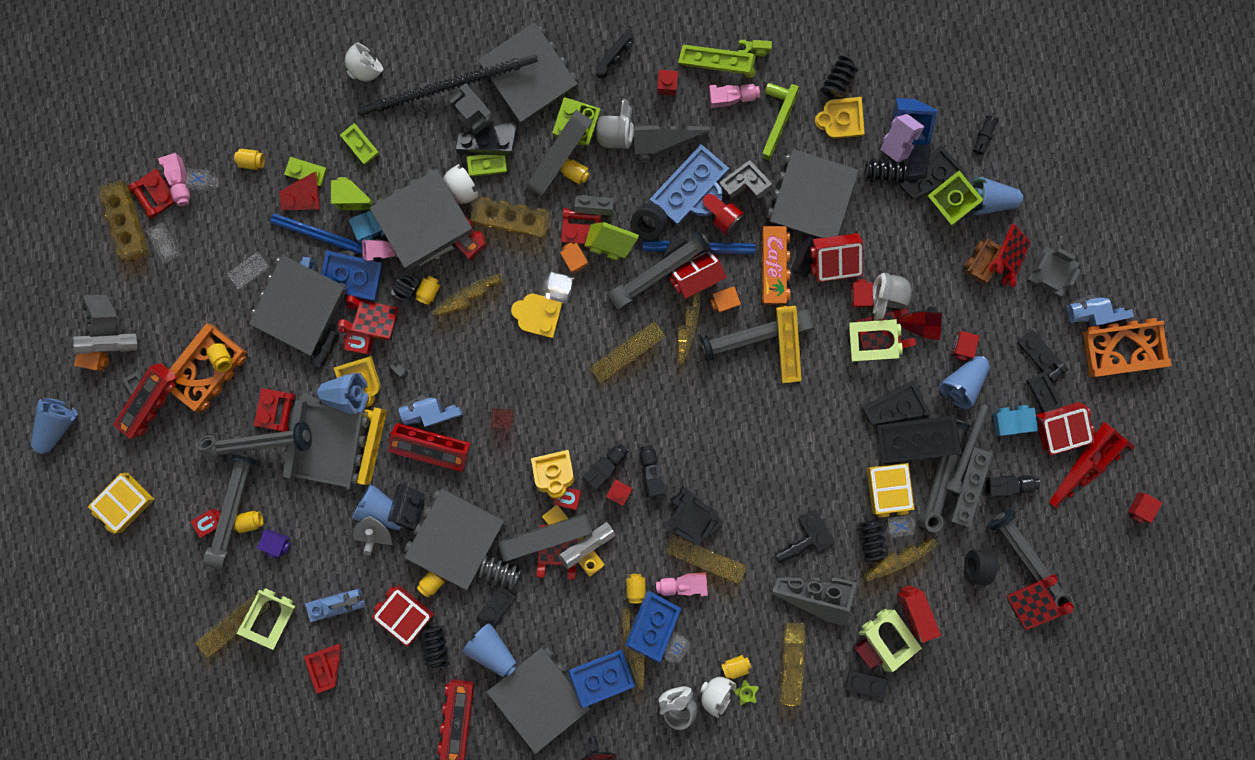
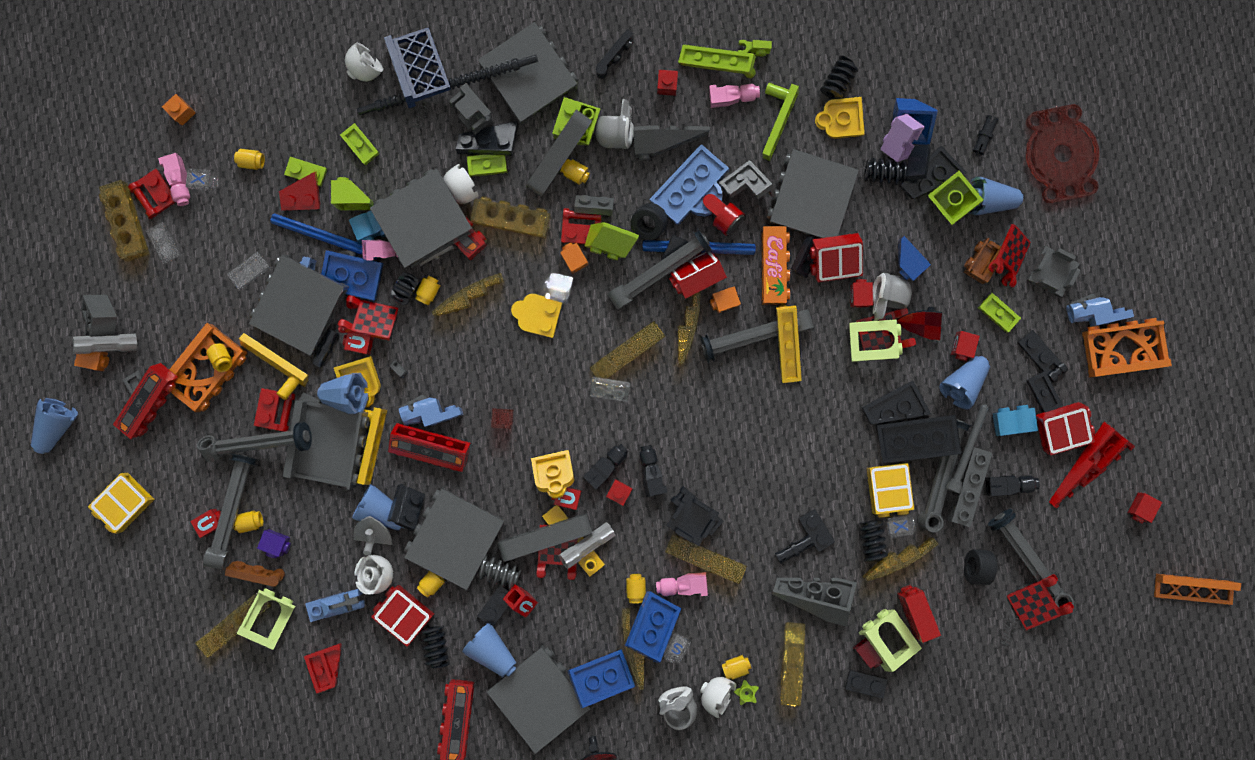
none -> orange brick [162,94,196,126]
none -> dark orange plate [225,561,285,586]
none -> yellow piece [239,333,309,400]
none -> white cylinder [355,555,393,594]
none -> fence [384,27,451,108]
none -> red brick [503,584,538,617]
none -> clear plate [590,377,630,402]
none -> blue slope [898,236,931,281]
none -> lime plate [978,293,1021,333]
none -> clear red piece [1026,104,1099,203]
none -> orange fence [1154,574,1241,605]

